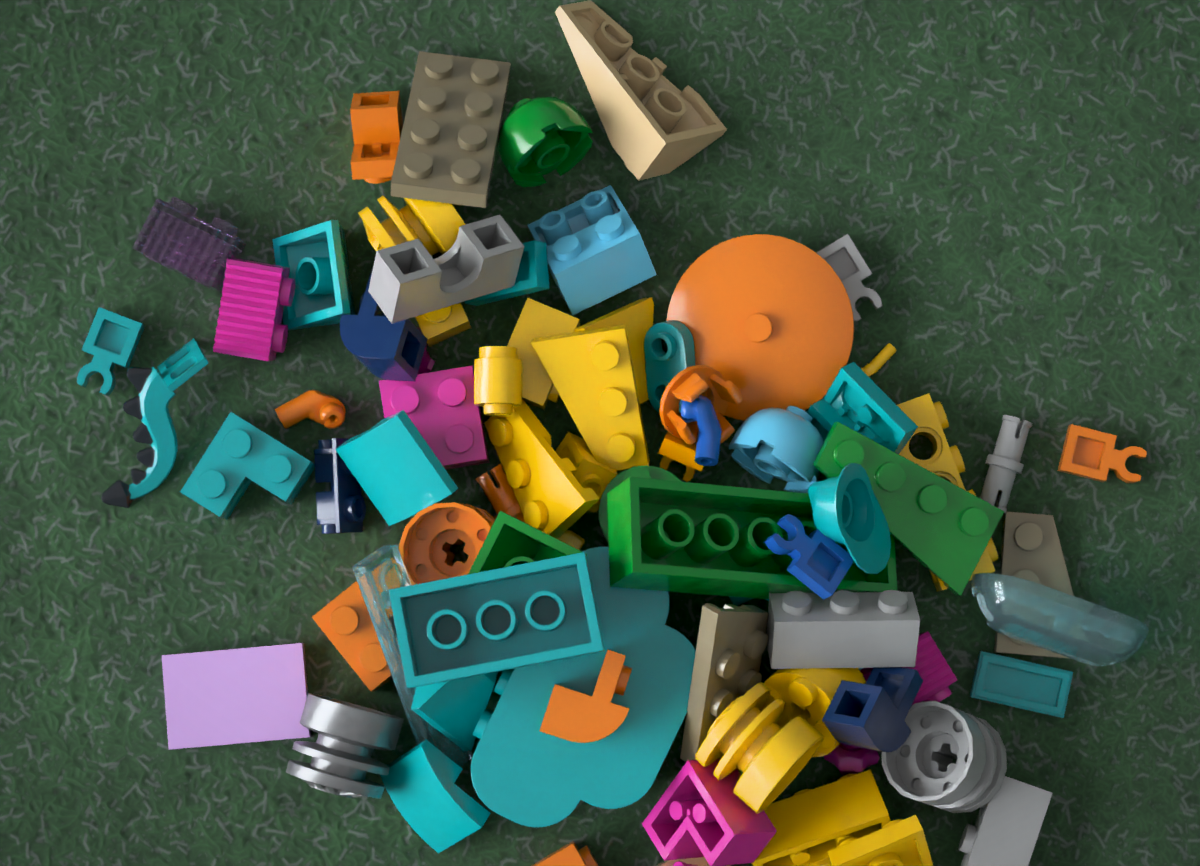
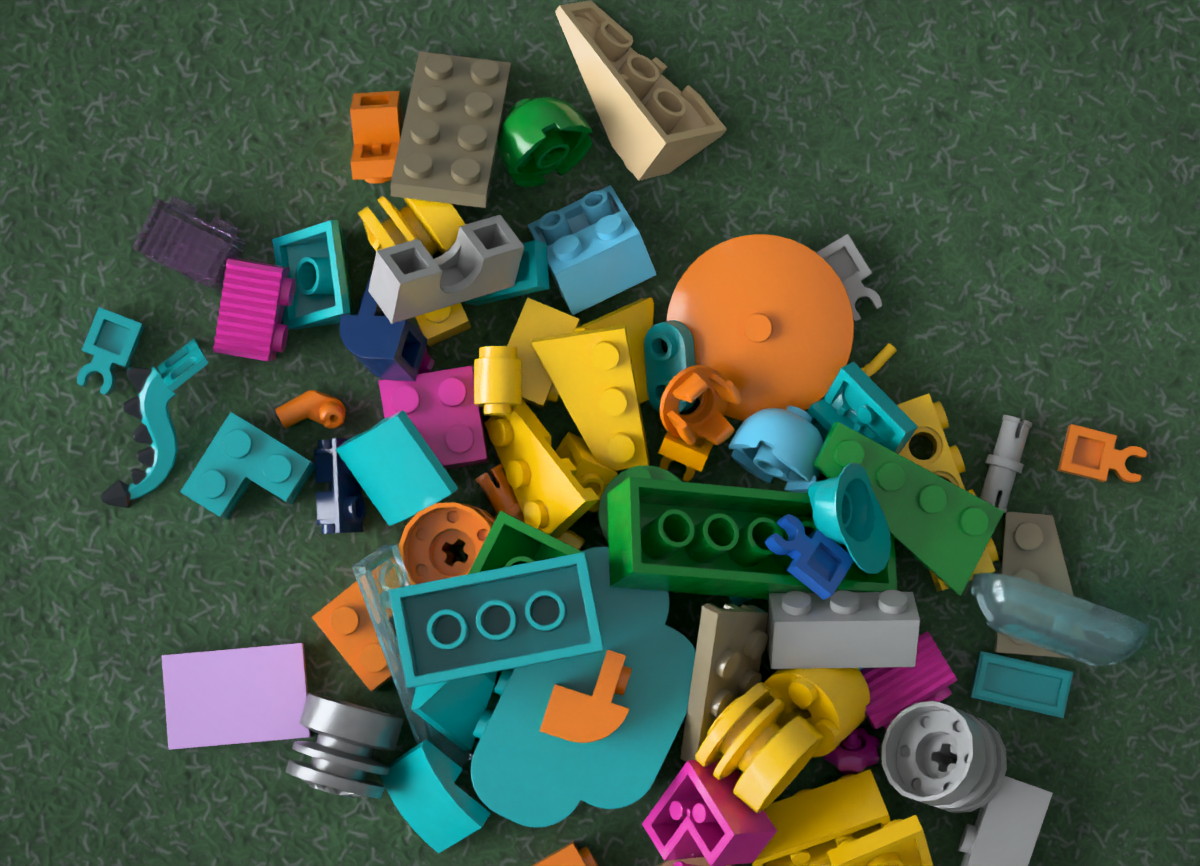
blue arm [681,395,722,466] -> none
dark blue brick [822,667,923,752] -> none

